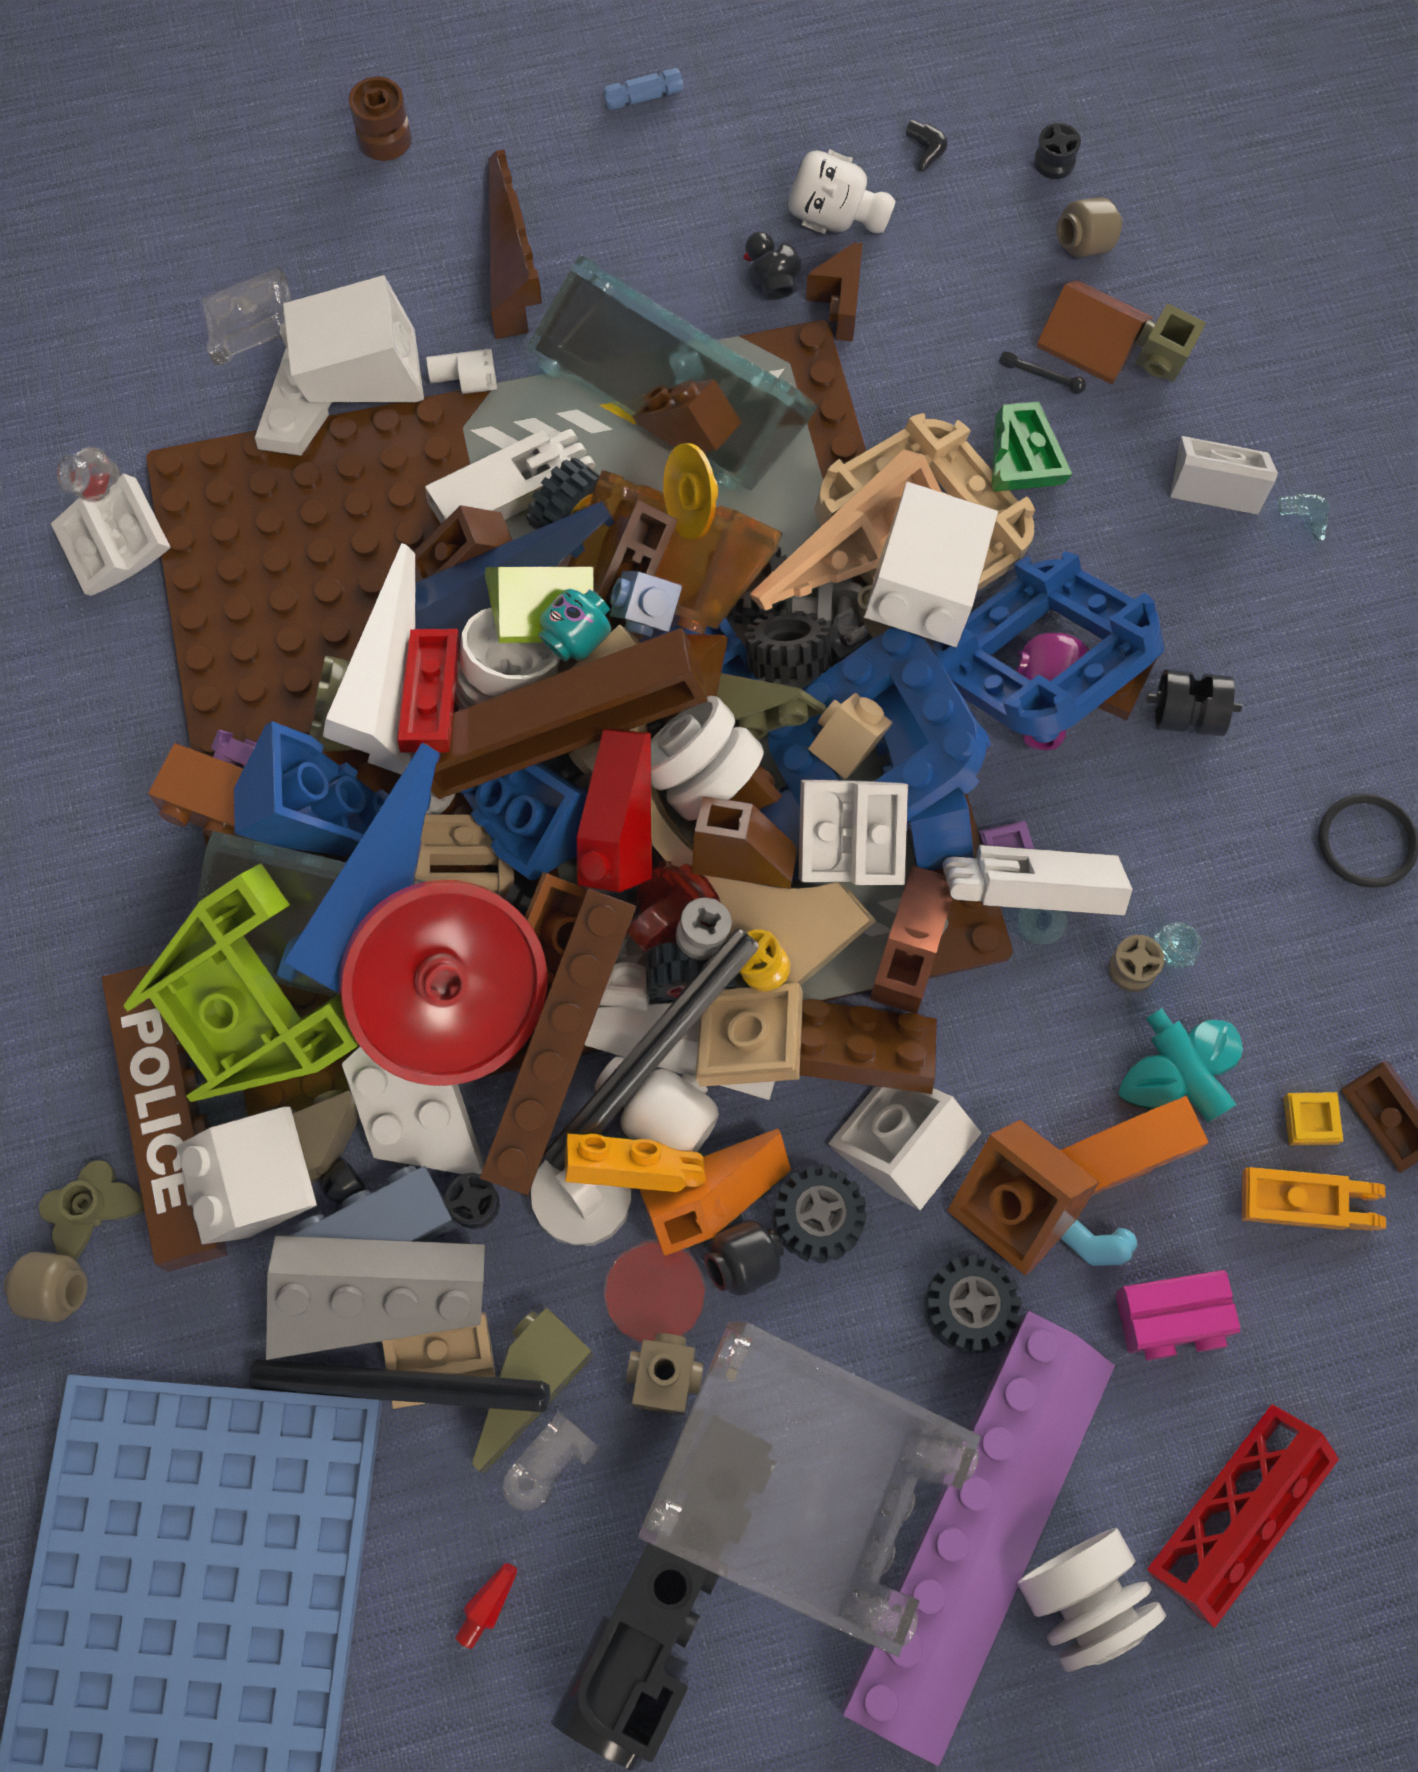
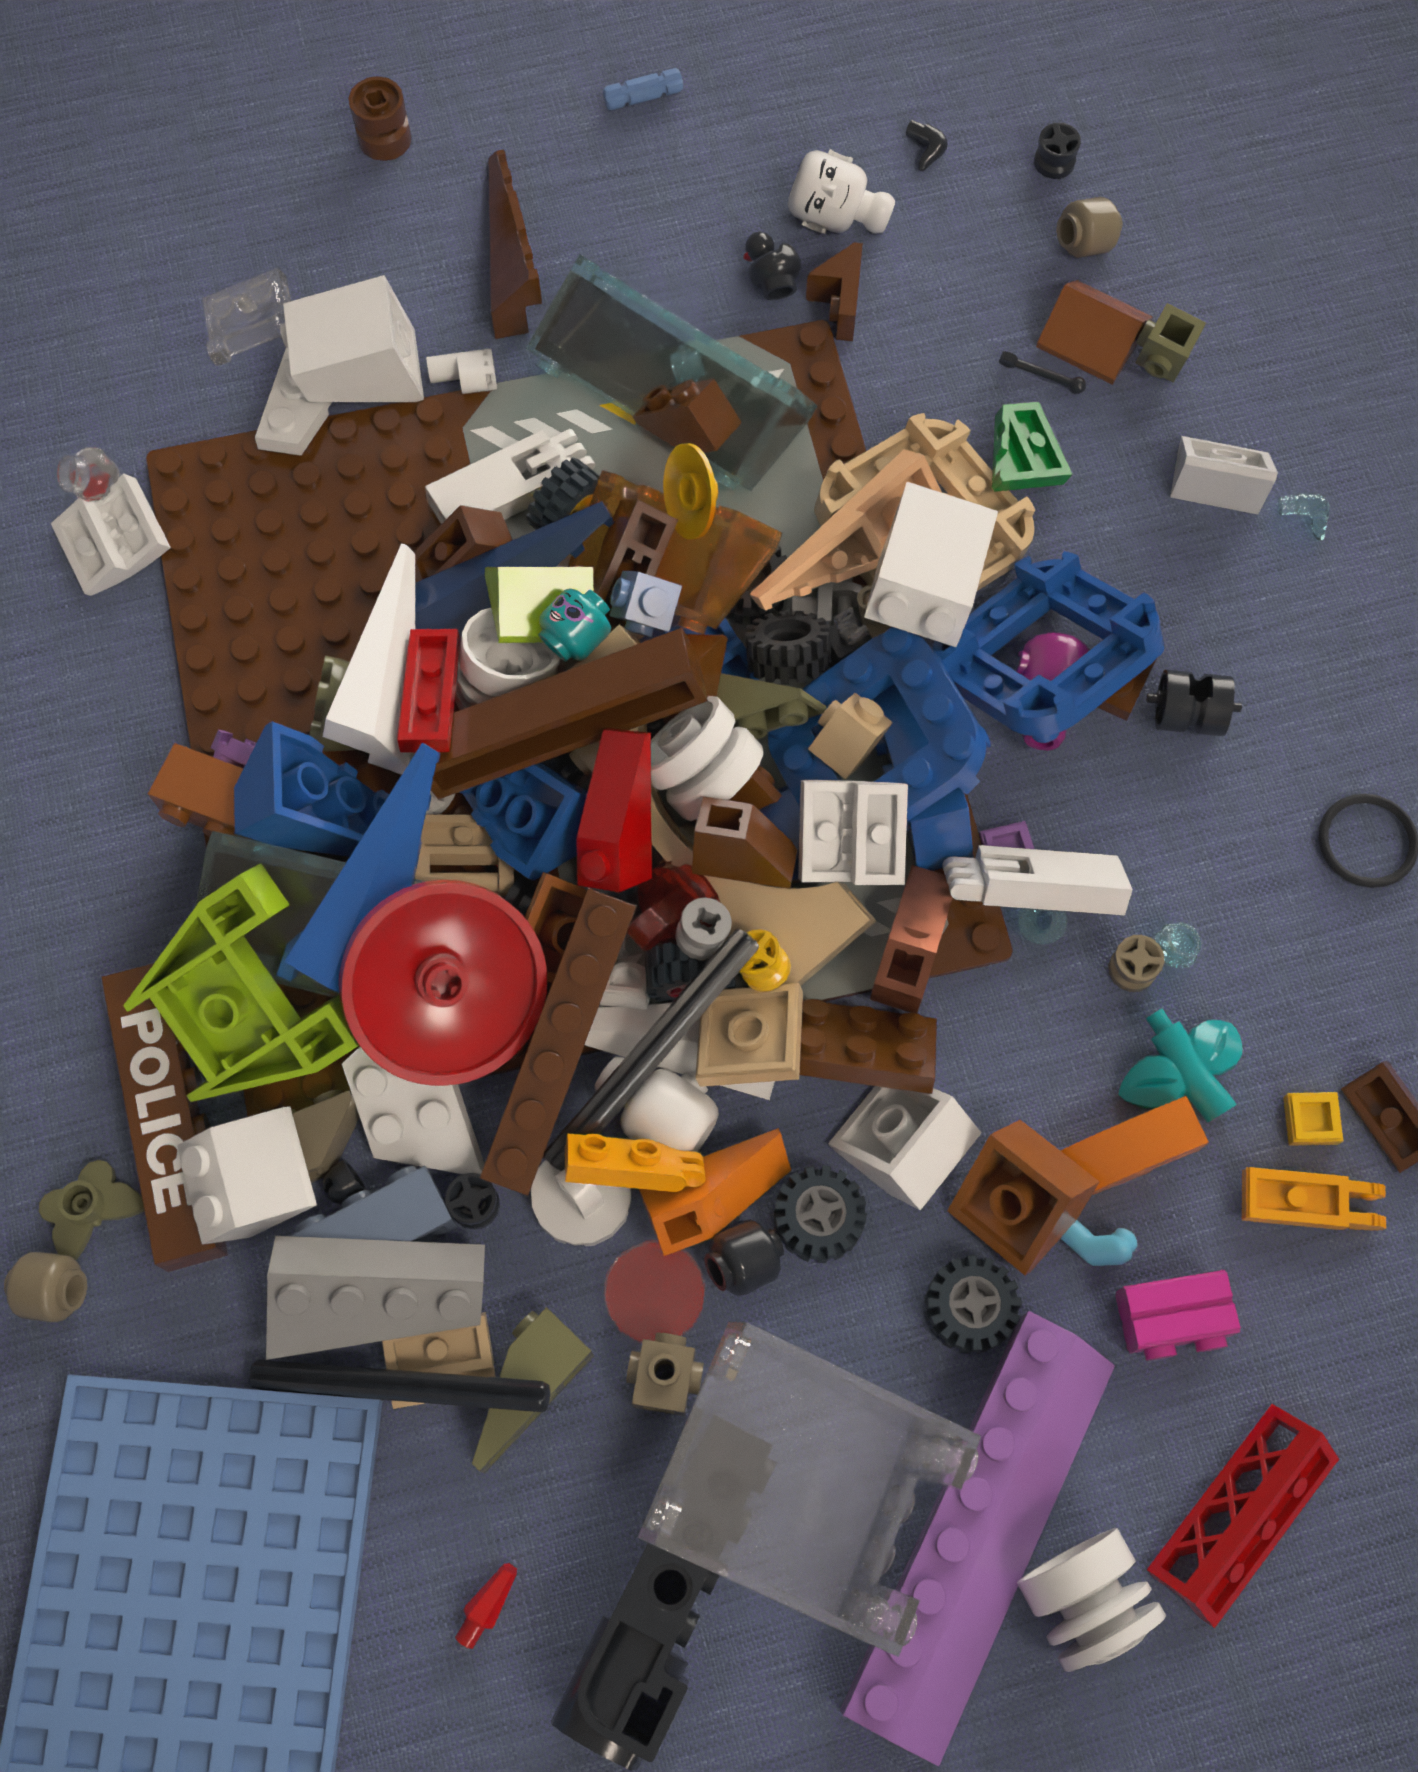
clear leg [503,1412,602,1511] -> none

